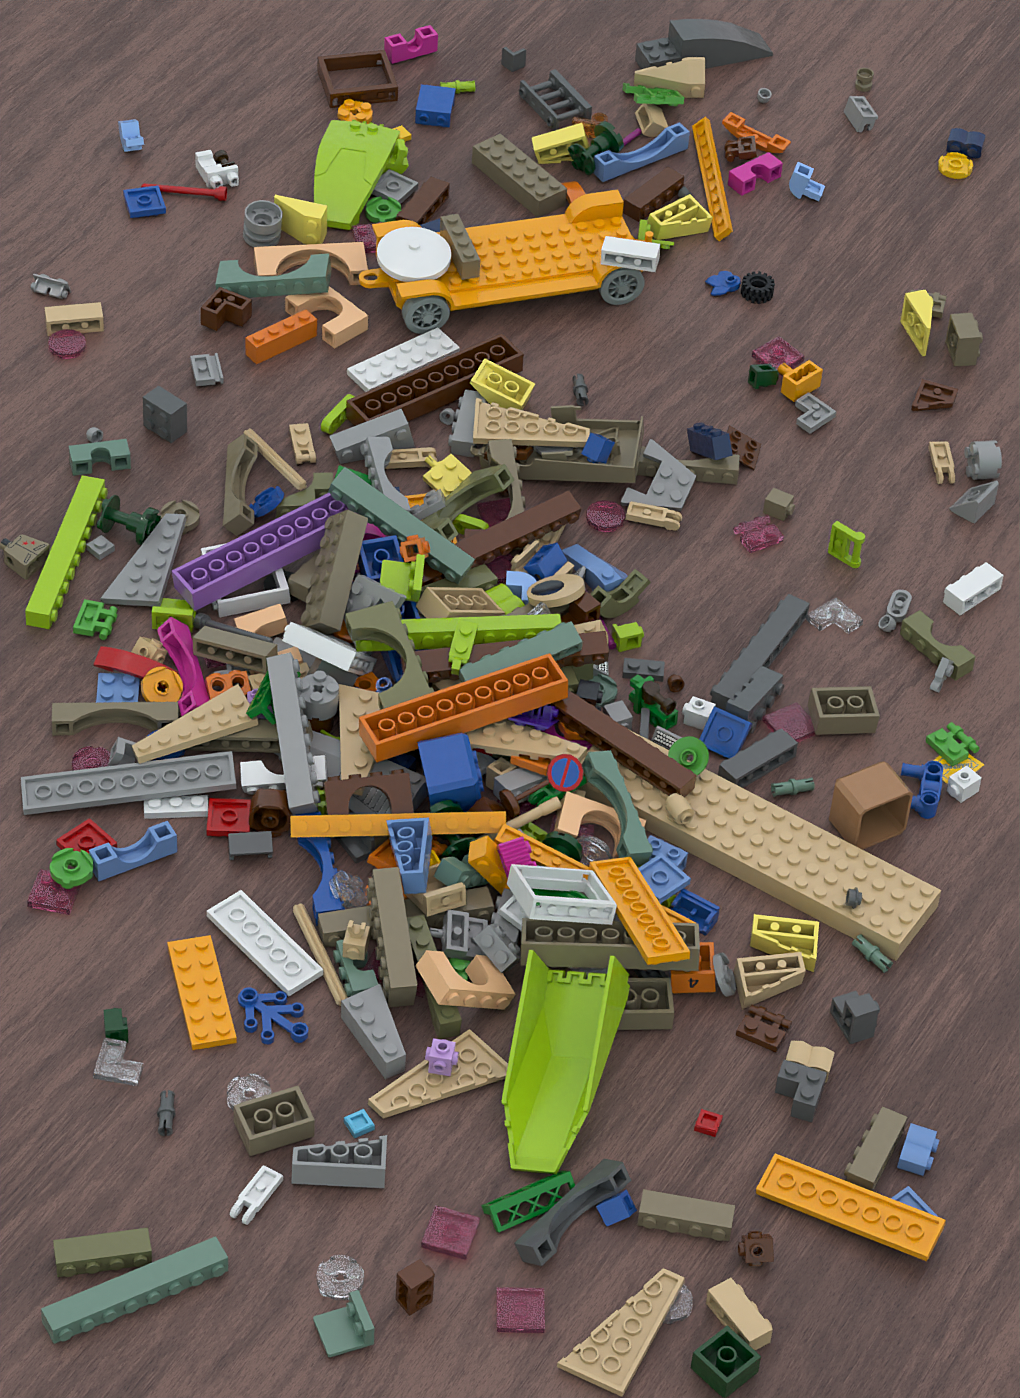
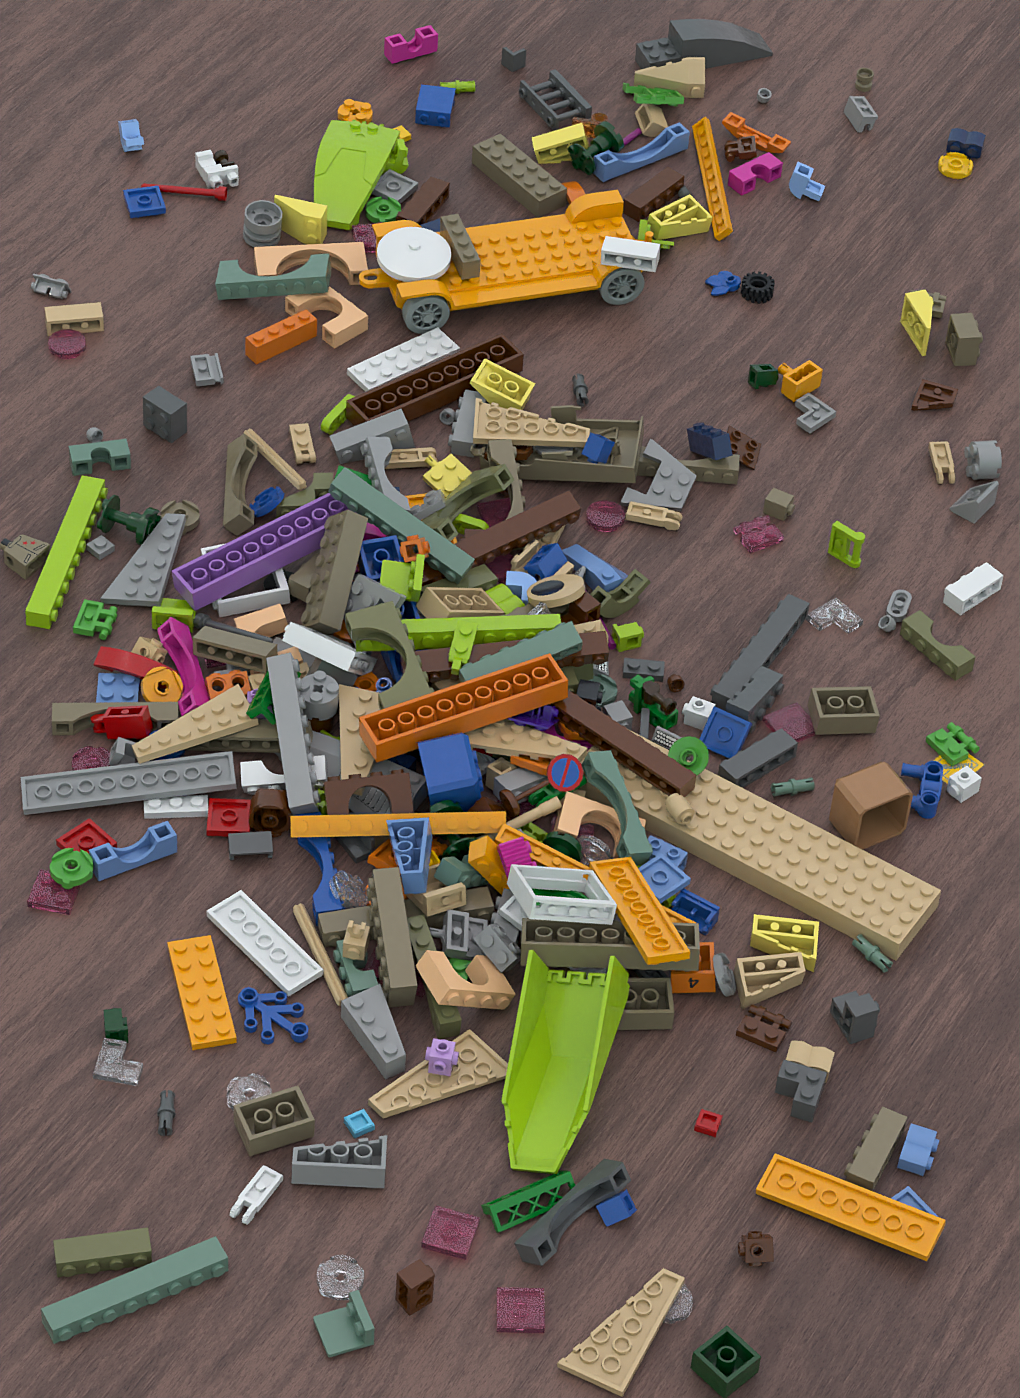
reddish brown brick [201,287,252,331] -> none
reddish brown window [317,50,398,108] -> none
dark tan brick [637,1189,735,1241] -> none
tan brick [706,1278,773,1350] -> none
clear pink plate [751,336,804,375] -> none
dark grey plate [846,887,862,909] -> none
light grey plate [929,657,954,693] -> none
none -> red brick [90,705,153,740]

